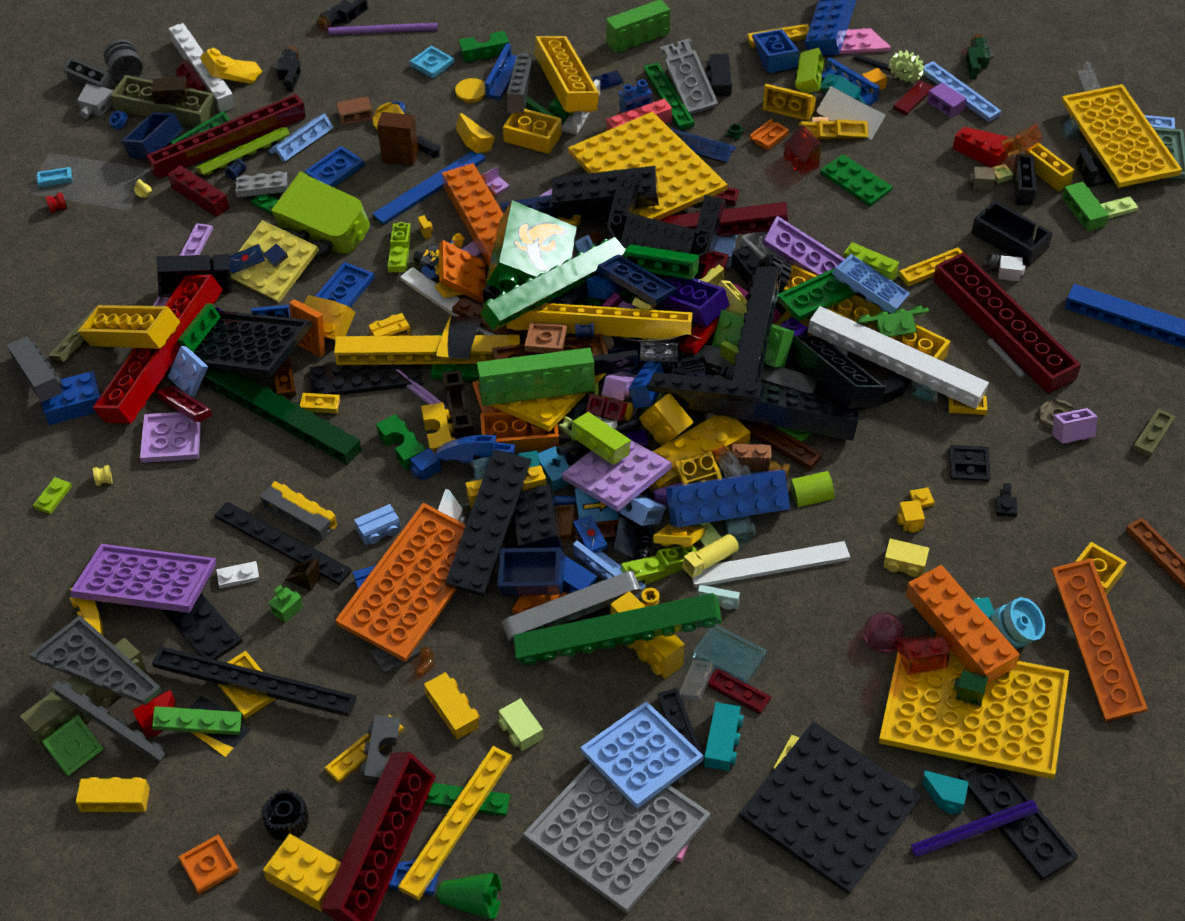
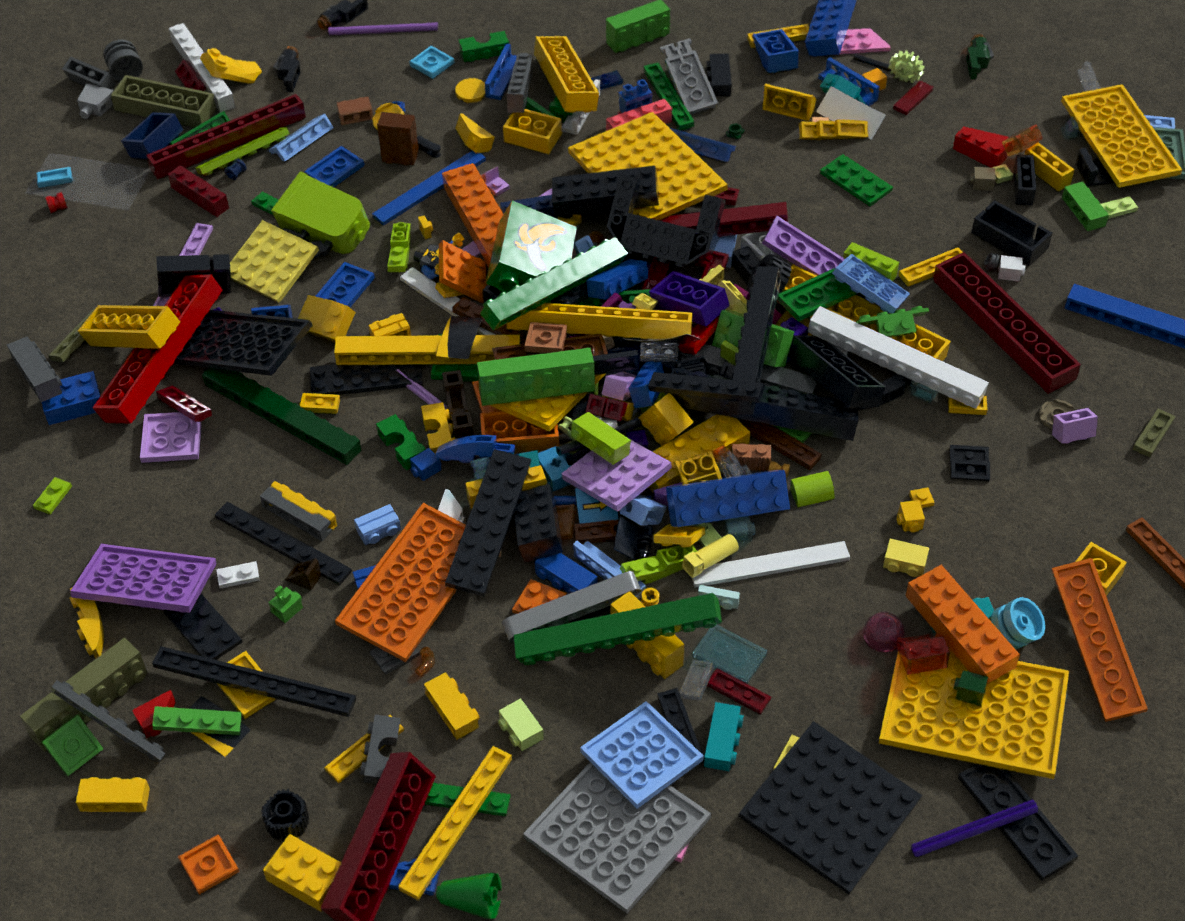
dark grey wing [29,615,162,705] -> none
light yellow wheel [93,465,113,486] -> none
blue hat [109,111,127,129] -> none
light yellow plate [134,179,152,198] -> none
dark brown brick [152,77,189,104] -> none
light blue plate [168,346,208,397] -> none
green plate [178,303,220,352] -> none
clear blue tile [229,244,266,273] -> none
light grey plate [236,171,288,197] -> none
dark blue tile [263,243,288,267] -> none
reddish brown plate [274,354,296,398] -> none
orange plate [289,299,325,358] -> none
dark blue piece [498,548,565,596] -> none
blue tile [573,515,607,553] -> none
dark blue bush [575,322,594,340] -> none
dark blue plate [596,254,676,306] -> none
green brick [624,244,699,279] -> none
orange plate [749,119,789,151] -> none
clear red slope [783,124,822,175] -> none
lime brick [795,48,824,94] -> none
teal slope [922,771,969,814] -> none
light blue plate [923,61,1001,122] -> none
medium lavender brick [927,82,967,118] -> none
light grey bar [987,338,1026,379] -> none
black plate [996,483,1017,517] -> none

